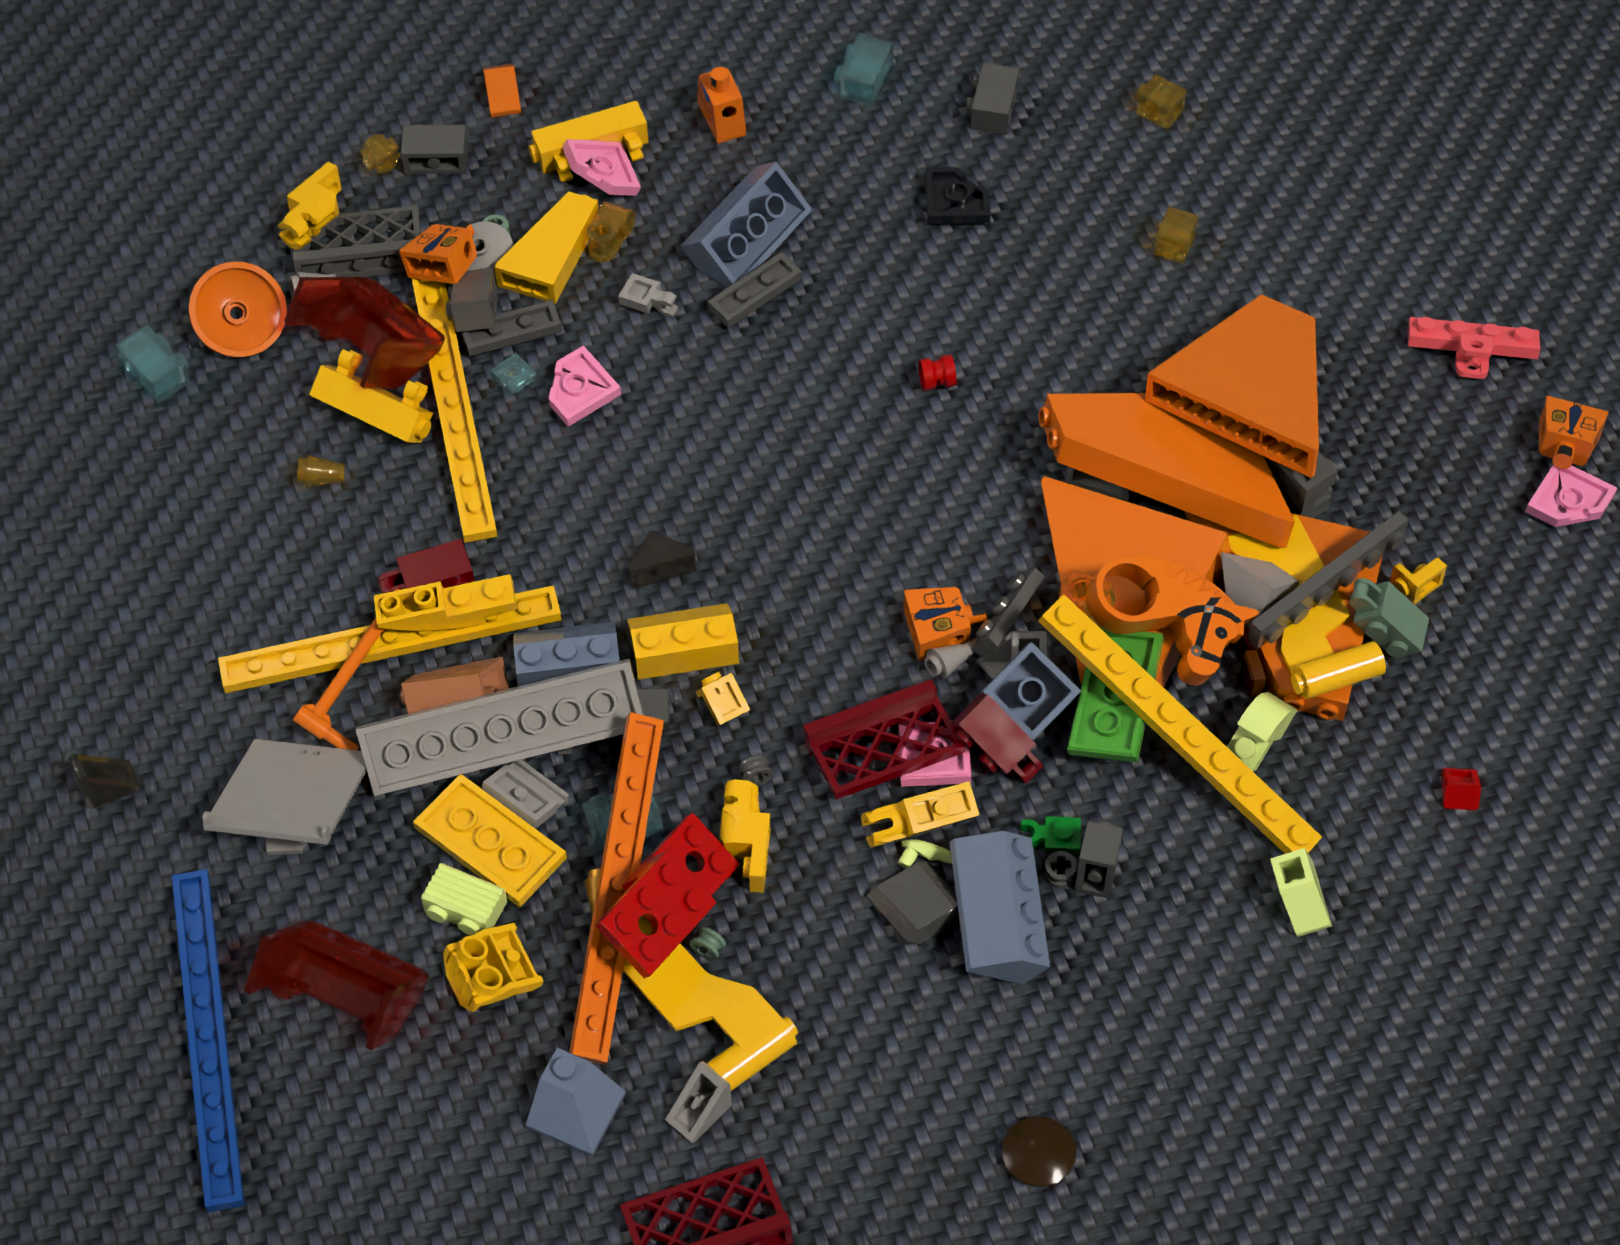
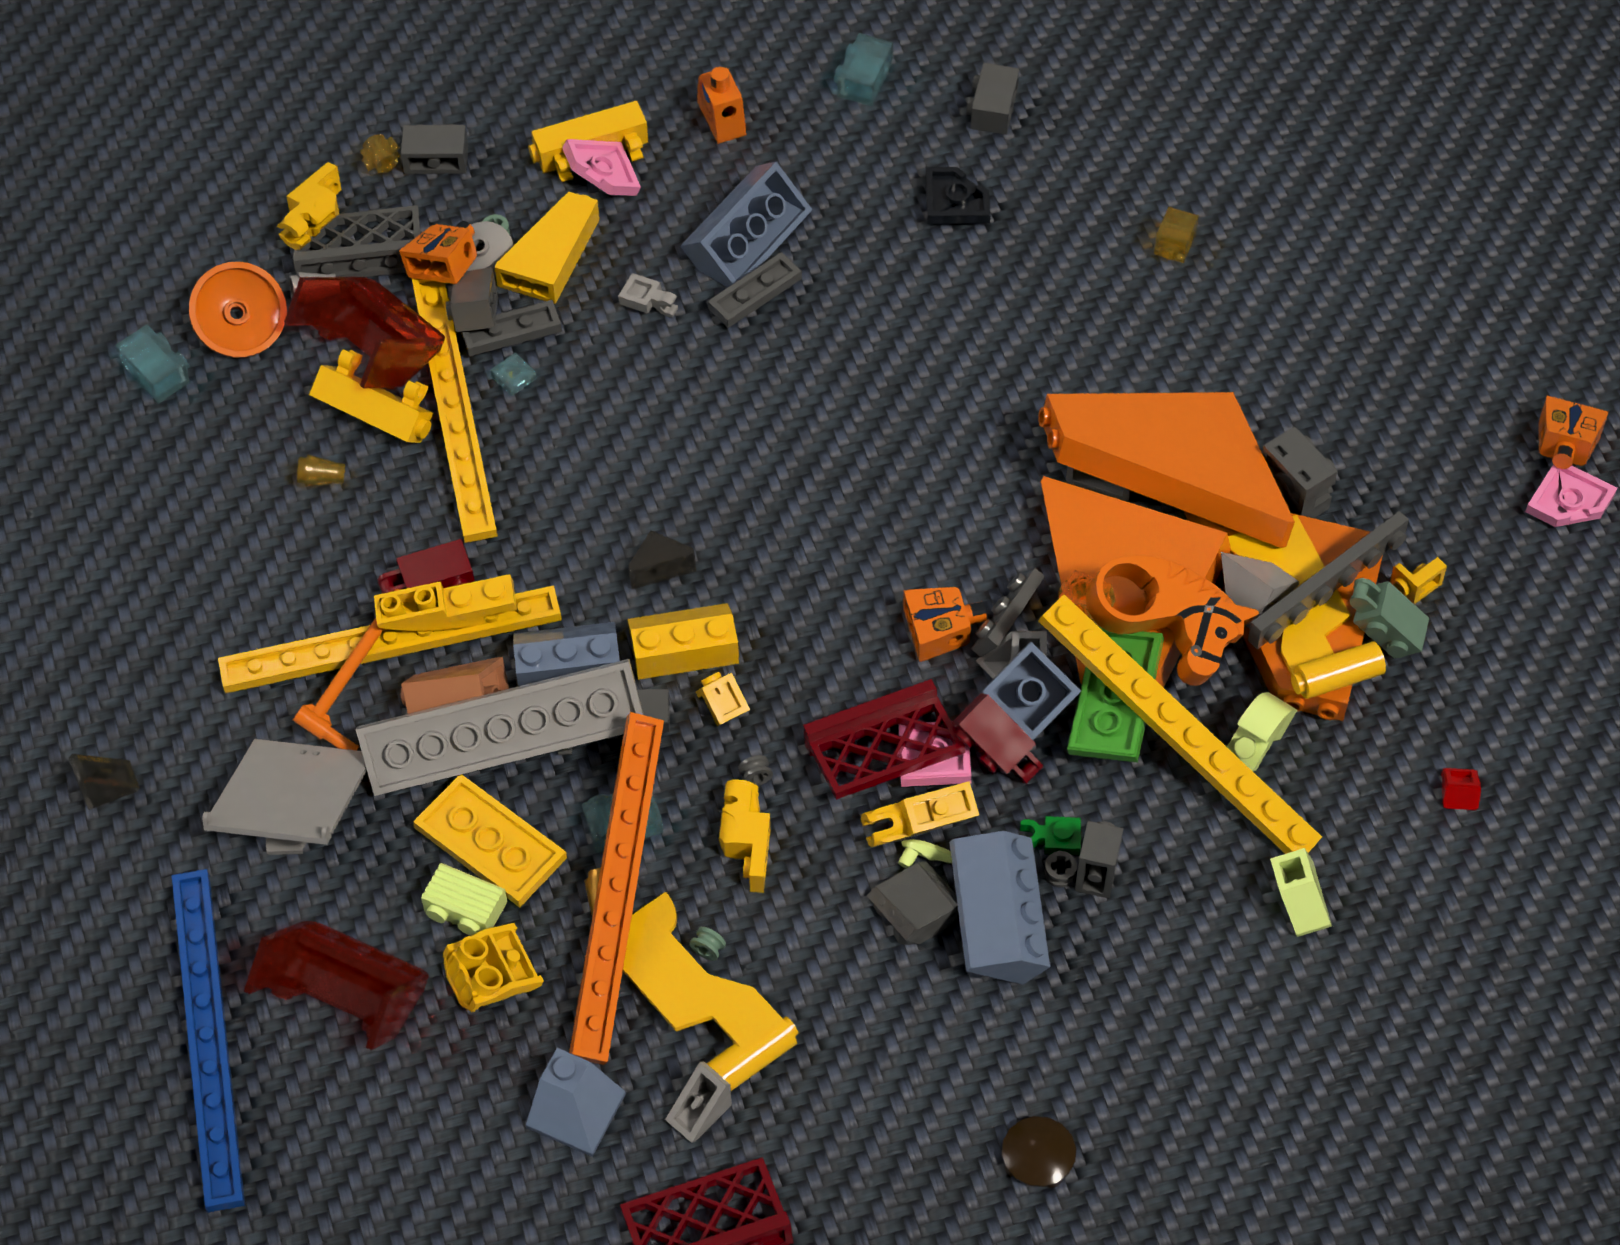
light grey plate [482,759,569,829] -> none
orange slope [483,63,521,118] -> none
bright pink plate [549,345,621,427] -> none
clear yellow piece [587,201,636,262] -> none
red bracket [595,812,740,979] -> none
red wheel [918,354,957,391] -> none
light grey cone [924,637,979,680] -> none
clear yellow brick [1136,74,1187,130] -> none
orange slope [1145,294,1319,478] -> none
reddish brown tile [1241,649,1266,698] -> none
coral plate [1408,317,1540,379] -> none

